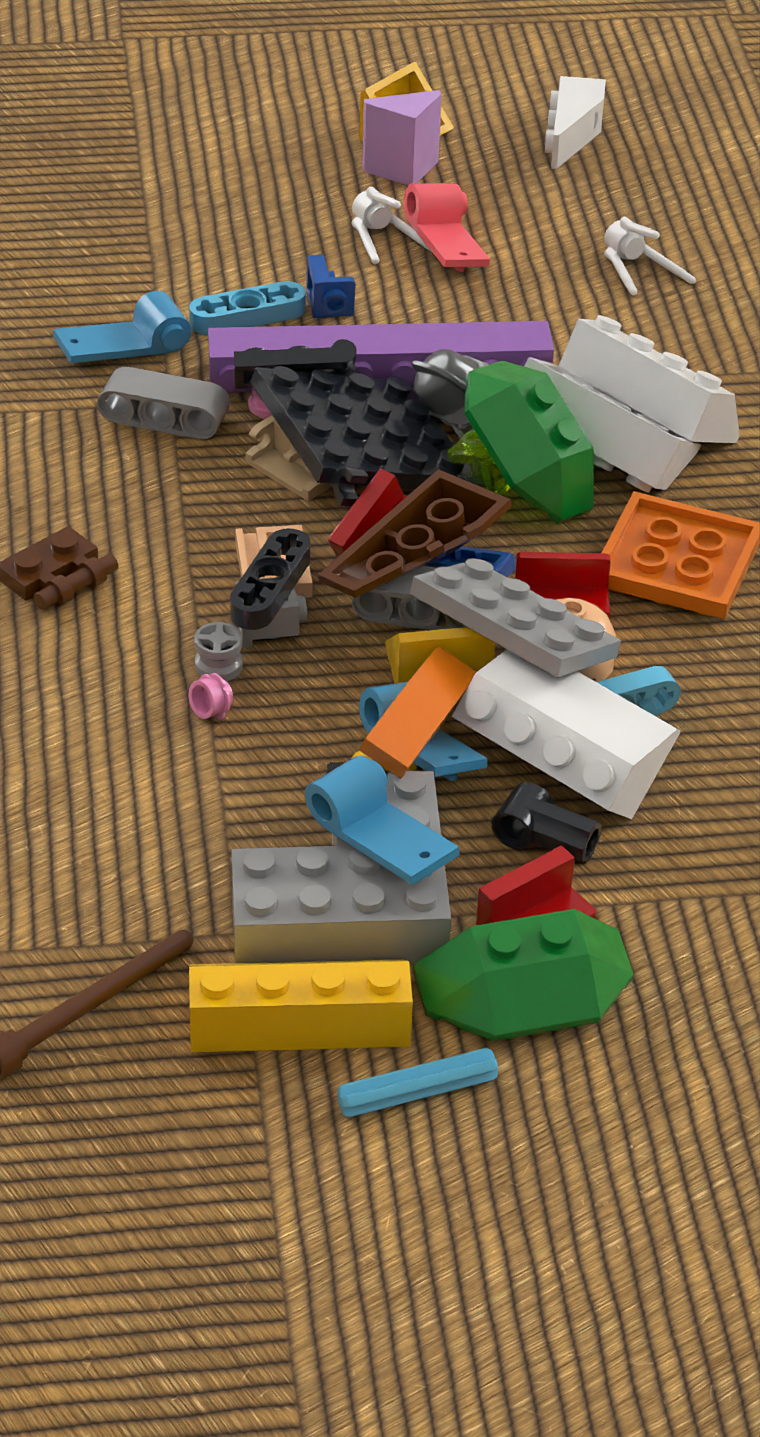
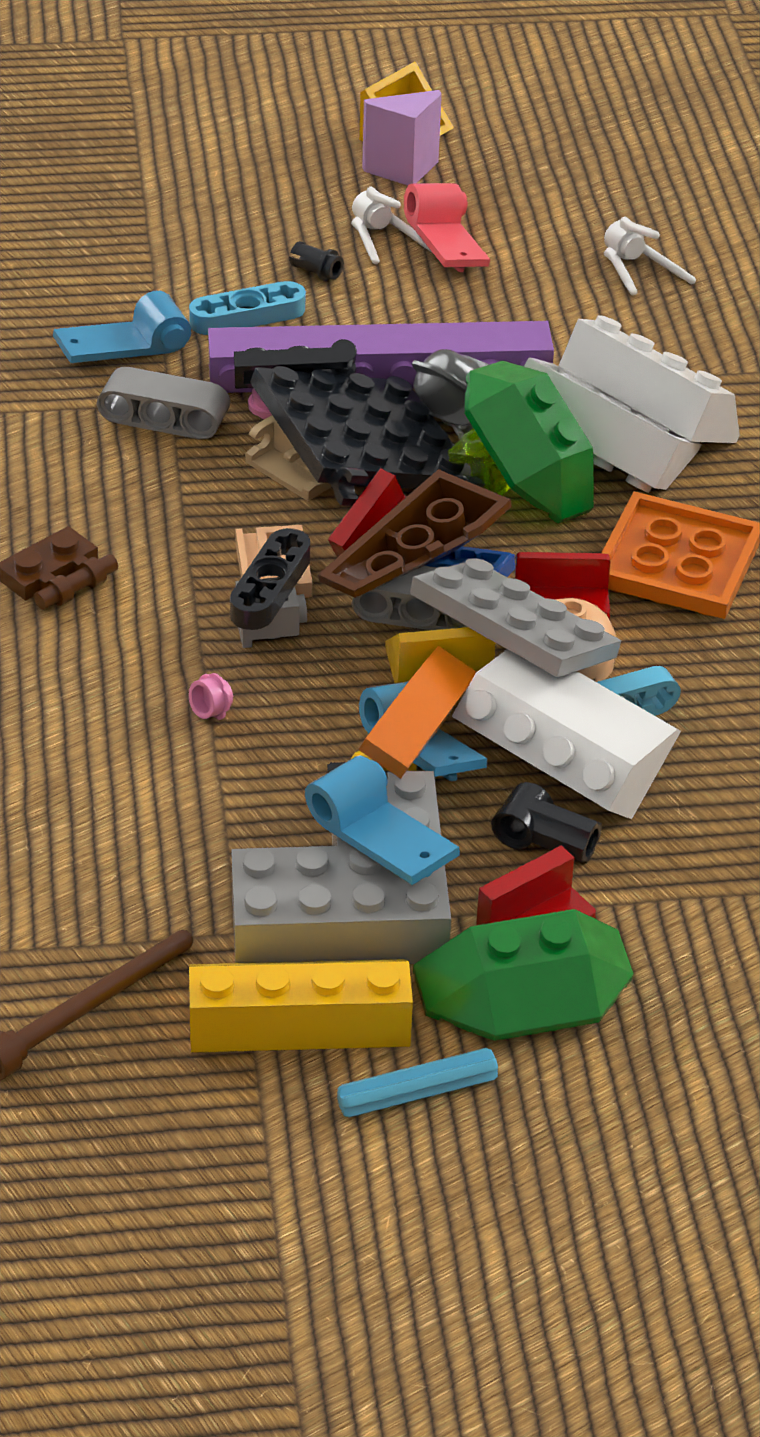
light grey wheel [194,622,243,681] -> none
blue bracket [306,255,356,318] -> none
white slope [545,76,606,169] -> none
none -> black pin [289,241,344,281]

